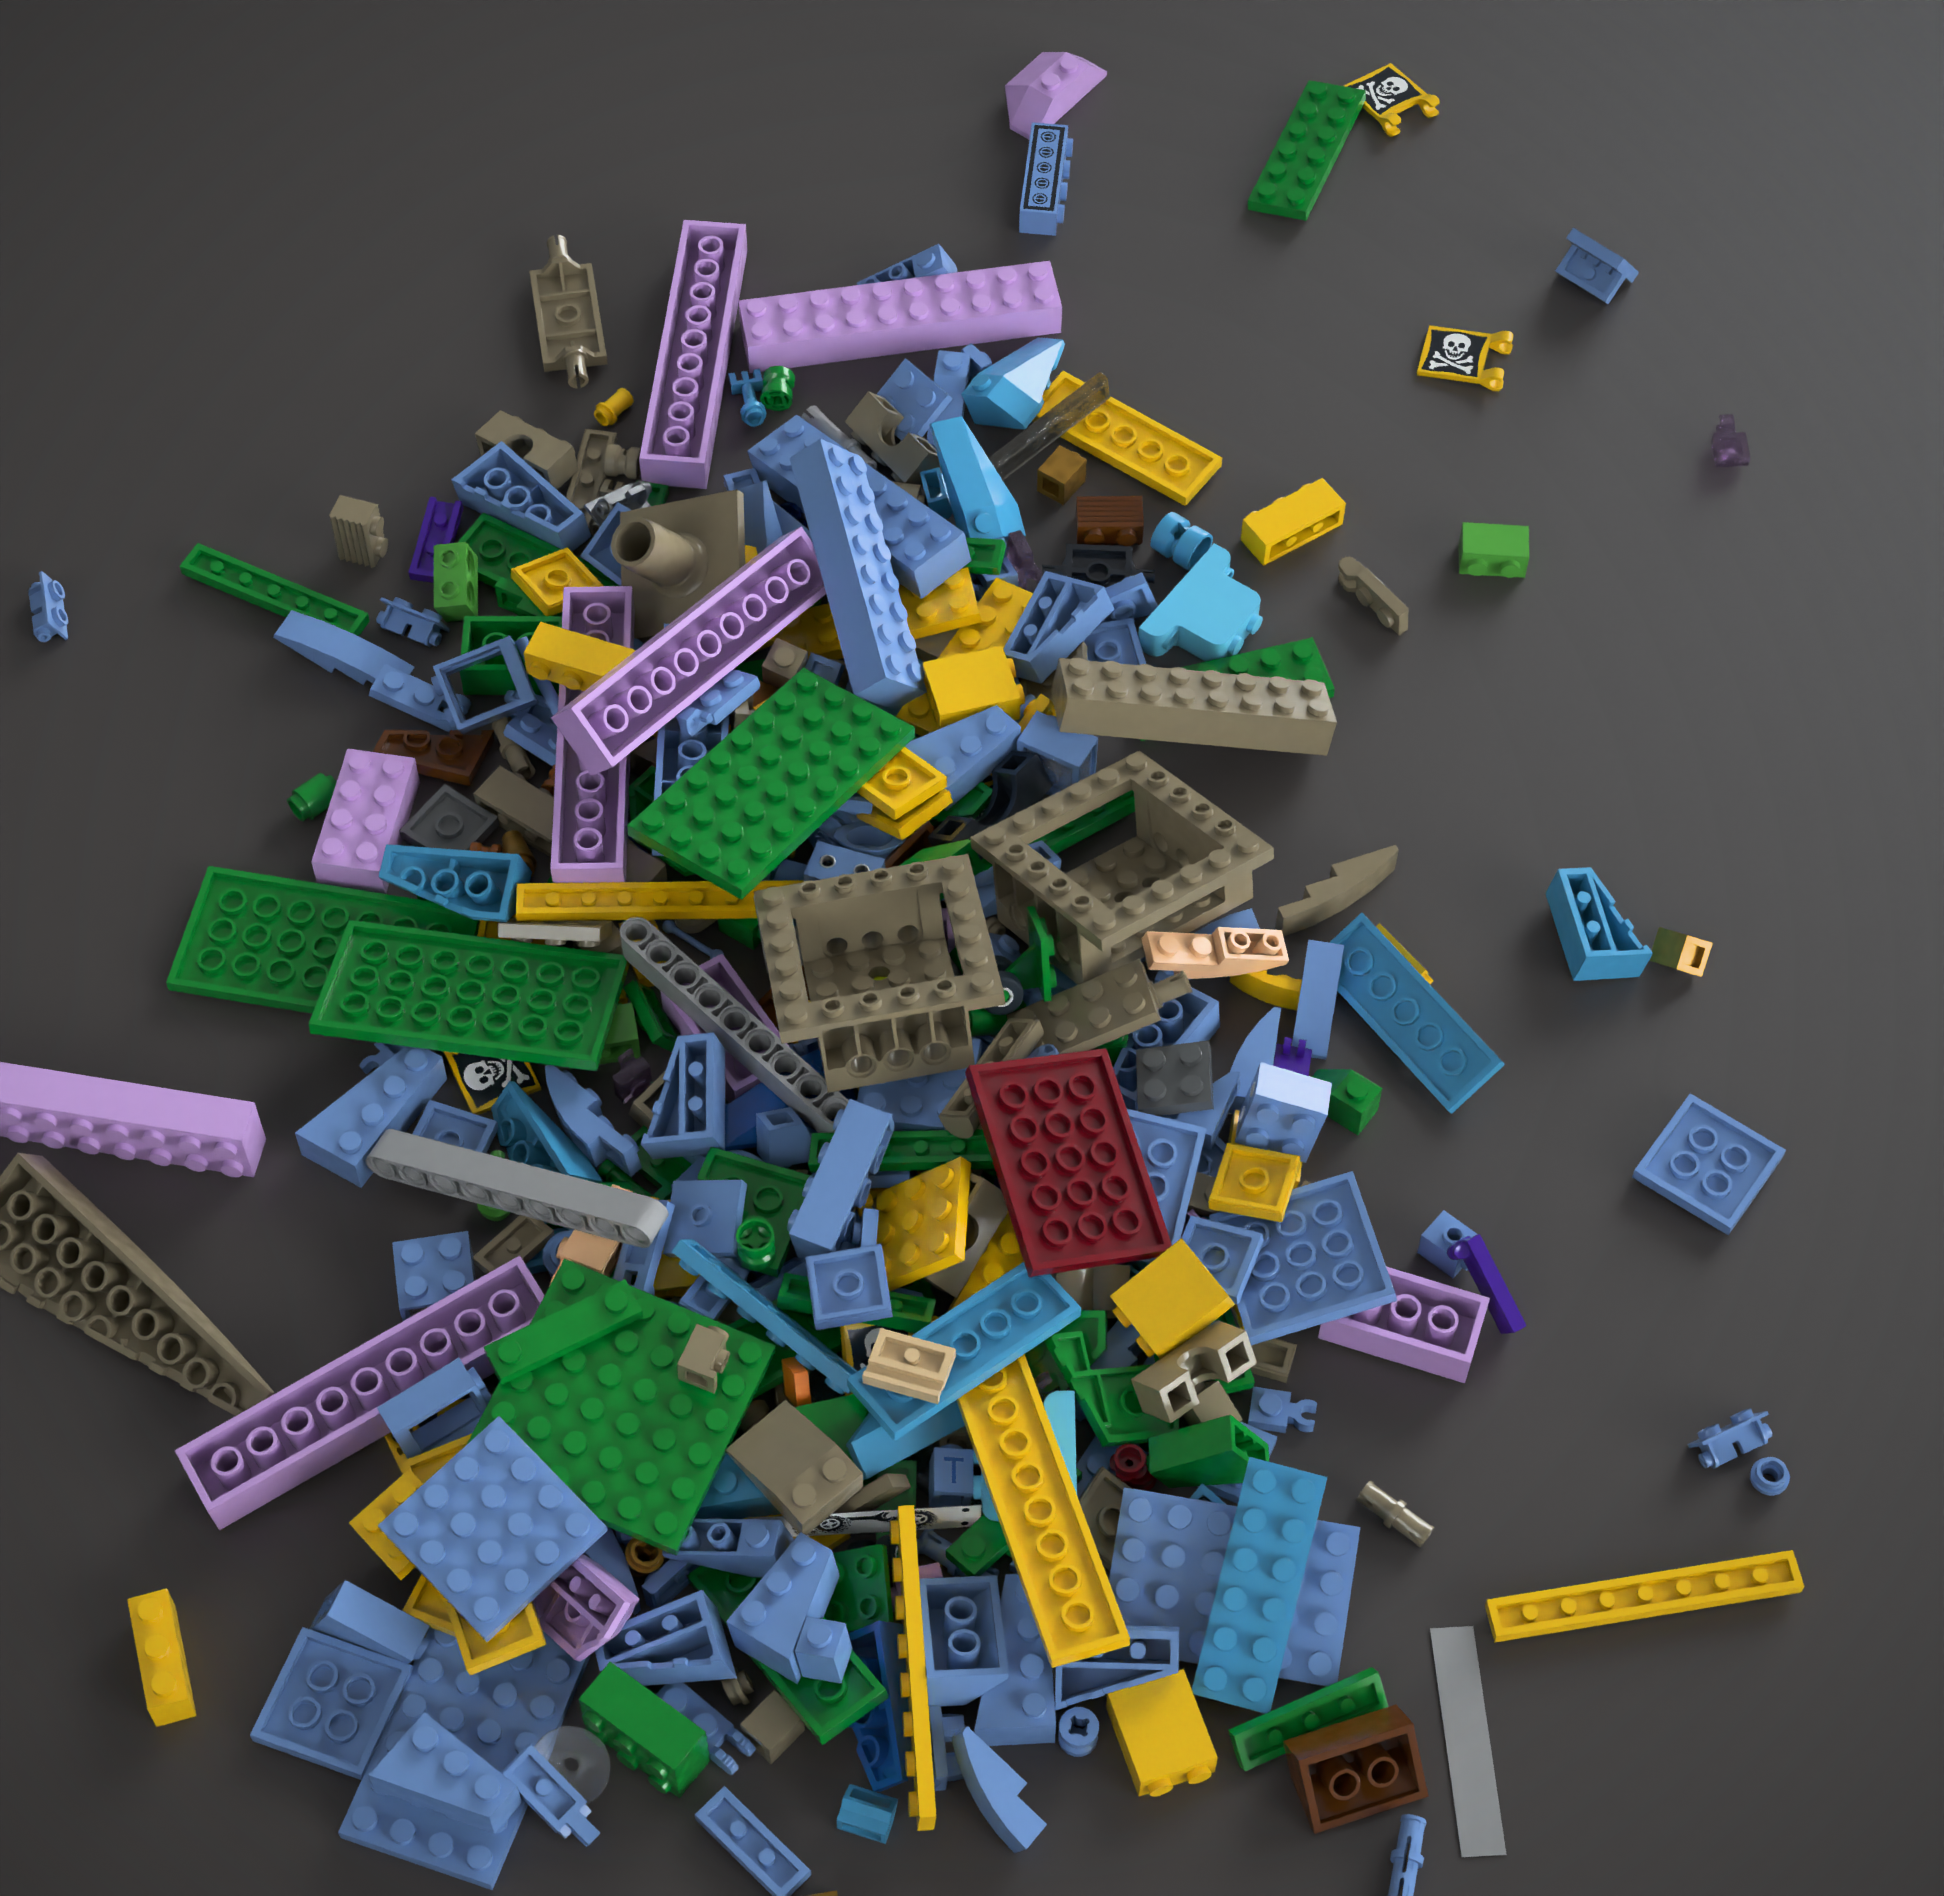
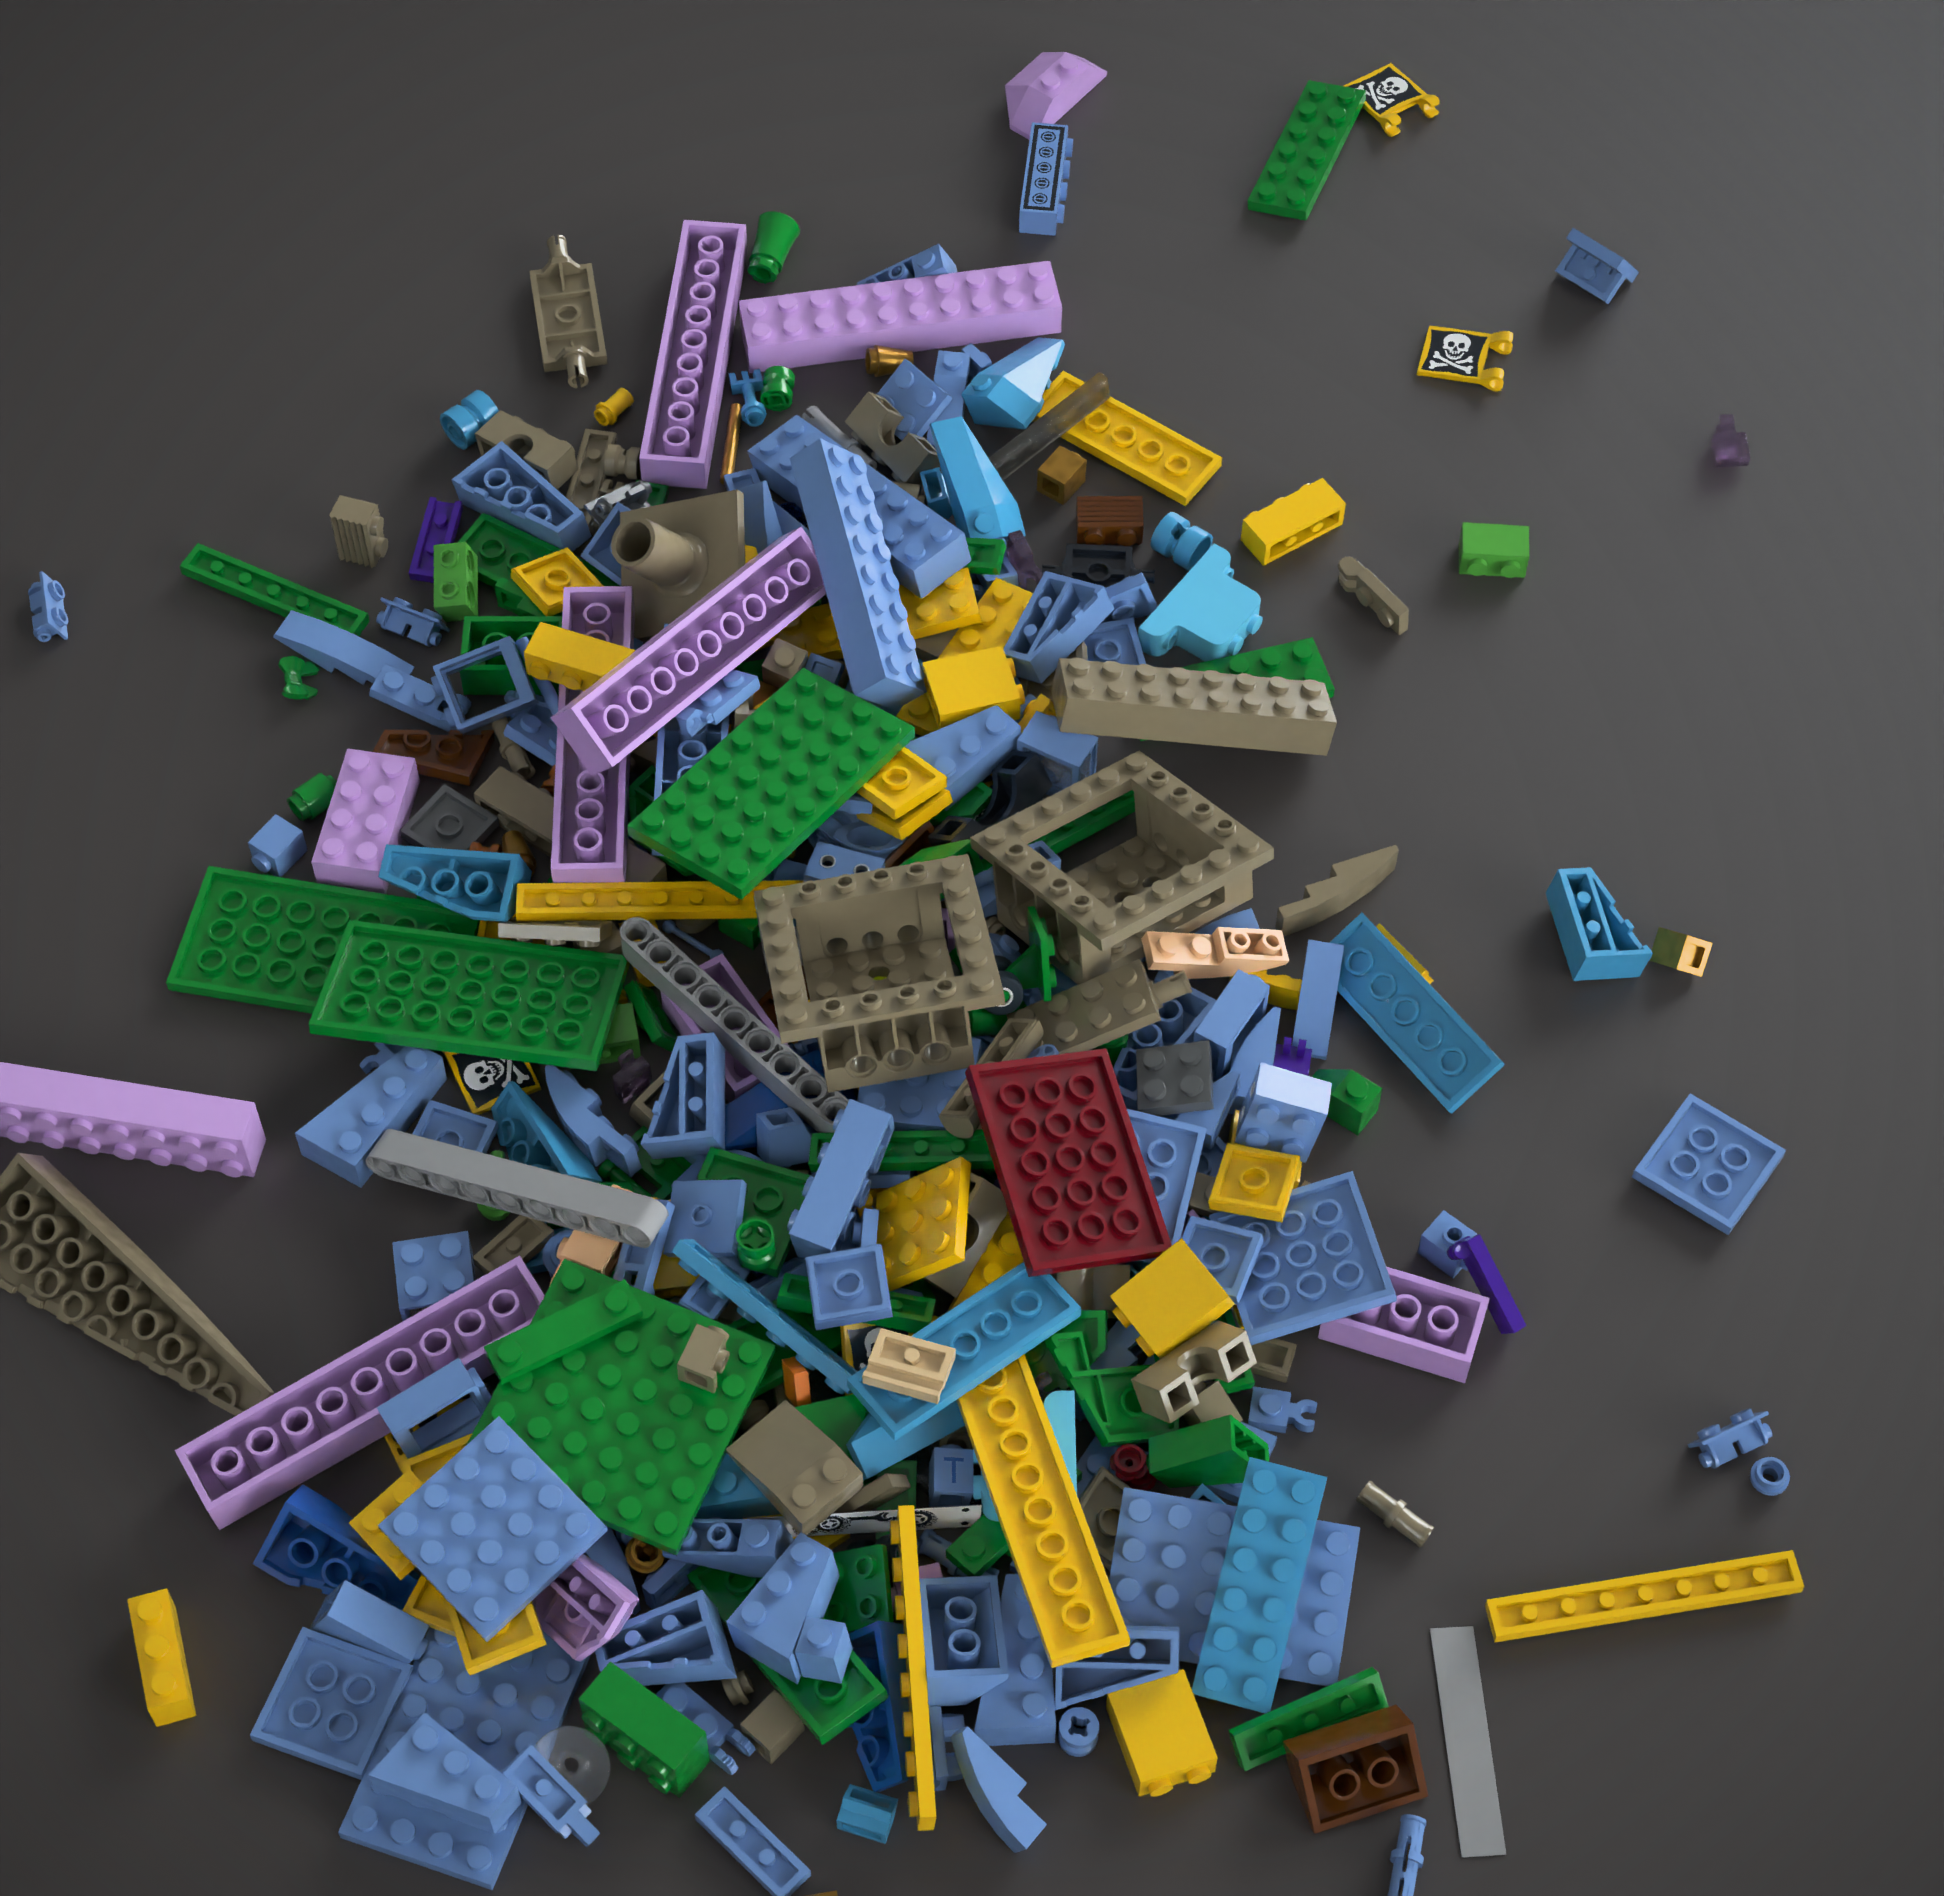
none -> medium blue brick [248,814,307,877]
none -> blue wedge [253,1484,420,1610]
none -> green piece [278,656,319,700]
none -> dark azure wheel [440,390,499,450]
none -> pearl gold bar [720,403,743,485]
none -> green plant [748,211,800,284]
none -> pearl gold cone [865,345,914,377]
none -> medium blue window [1193,969,1270,1082]

